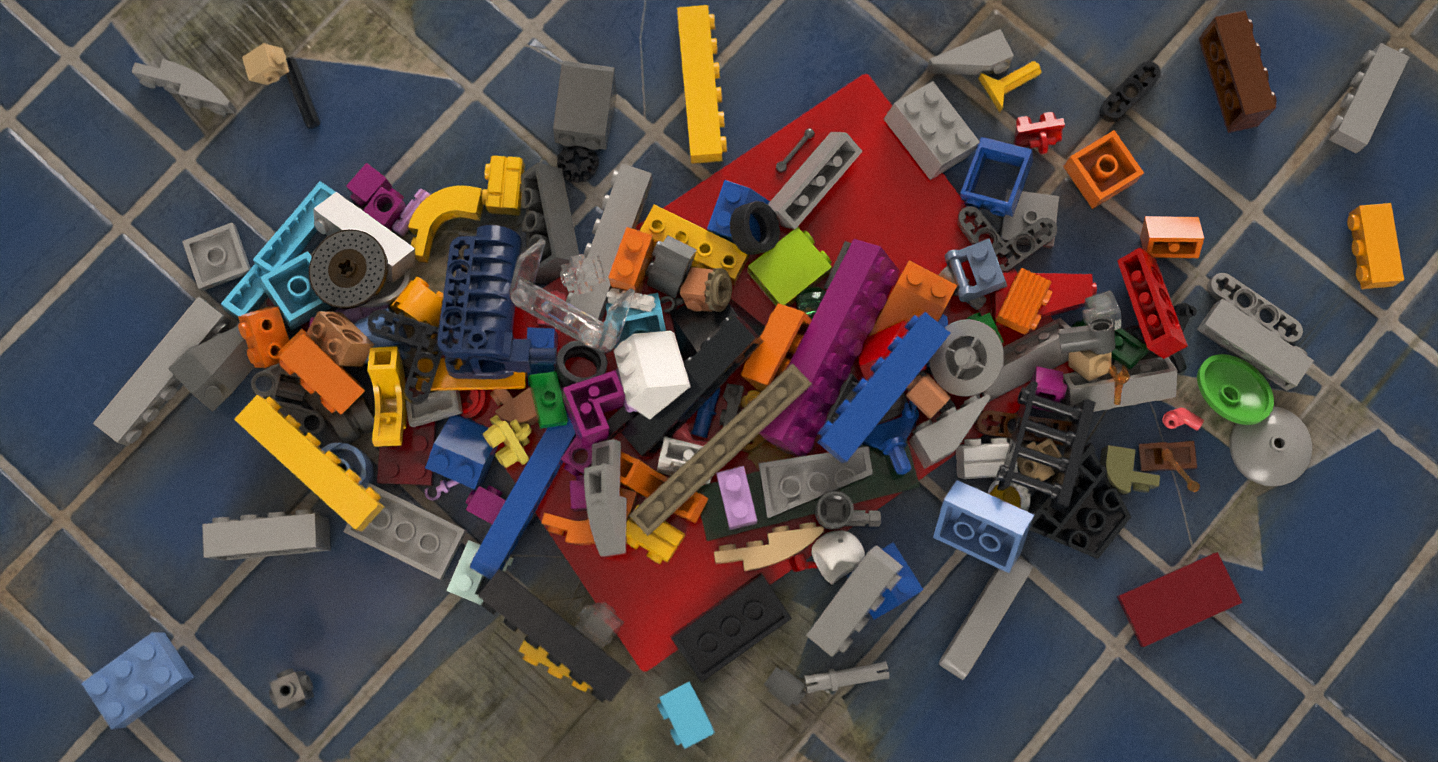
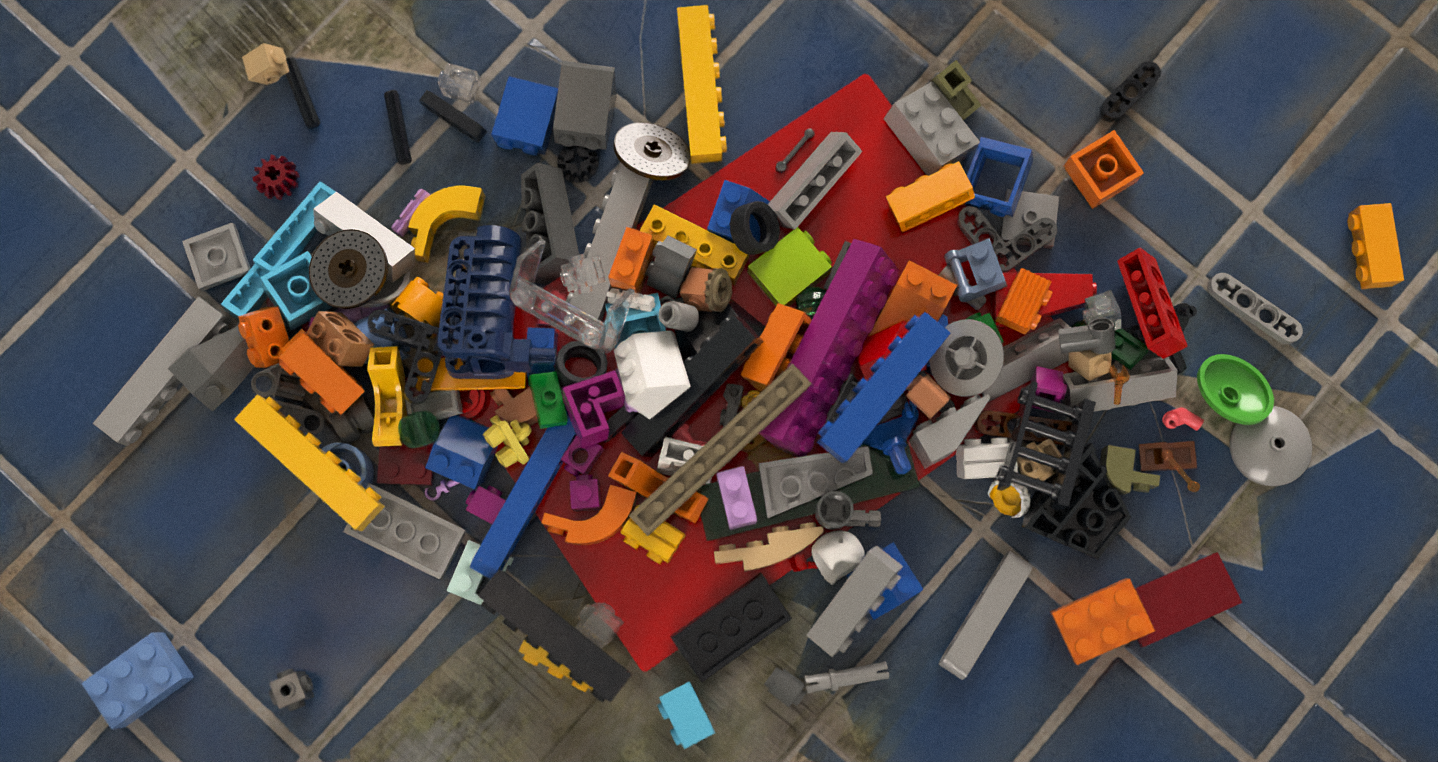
light grey slope [132,59,237,115] -> none
light grey brick [203,509,331,561] -> none
magenta brick [346,163,392,207] -> none
magenta brick [363,186,406,231] -> none
yellow brick [482,156,525,216] -> none
light grey slope [584,439,627,557] -> none
blue axle [691,387,721,438] -> none
light grey slope [927,29,1014,75] -> none
medium blue brick [933,480,1034,573] -> none
yellow piece [978,61,1042,113] -> none
red hips [1014,112,1065,154] -> none
orange brick [1140,216,1204,258] -> none
light grey brick [1197,299,1314,391] -> none
reddish brown brick [1199,10,1277,133] -> none
light grey brick [1328,43,1409,153] -> none
none -> dark red gear [252,154,300,200]
none -> black axle [384,90,412,165]
none -> clear green piece [398,410,440,448]
none -> black beam [419,90,487,143]
none -> clear brick [438,63,481,104]
none -> blue brick [492,76,558,156]
none -> piece [613,122,691,180]
none -> light grey brick [658,301,699,332]
none -> light orange brick [886,161,975,233]
none -> olive brick [930,60,981,120]
none -> orange brick [1050,578,1155,665]

